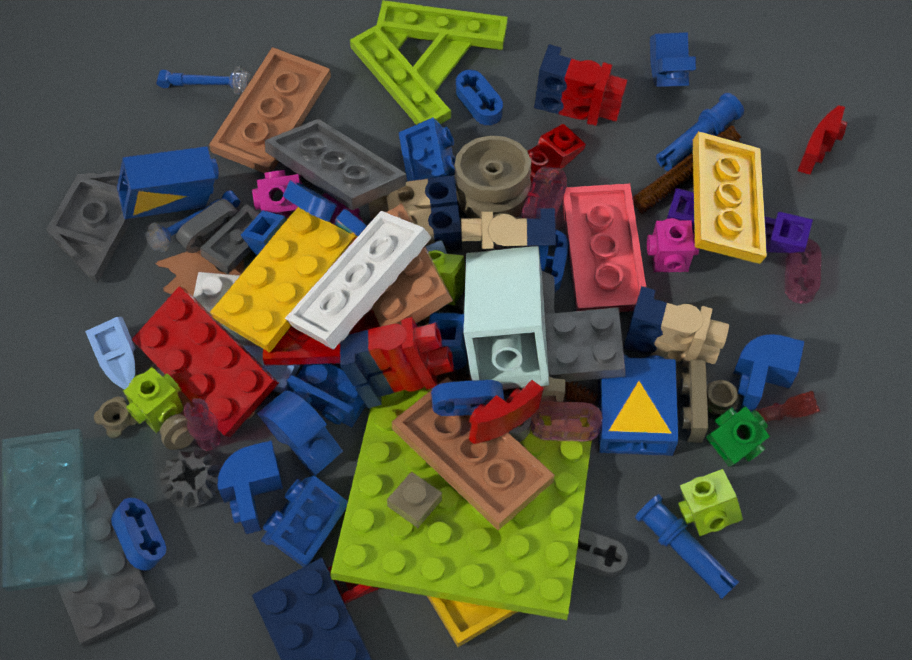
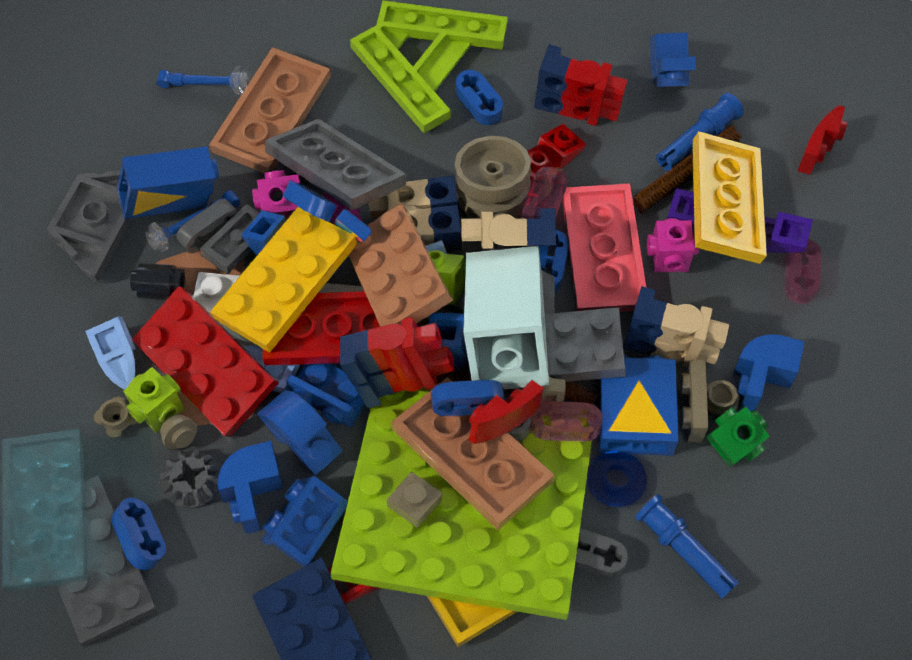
clear pink pin [184,399,220,451] -> none
white plate [285,211,431,350] -> none
blue bracket [399,117,457,187] -> none
lime brick [678,469,743,536] -> none
clear red piece [749,391,821,422] -> none
none -> black brick [130,263,186,300]
none -> clear blue piece [587,450,647,507]

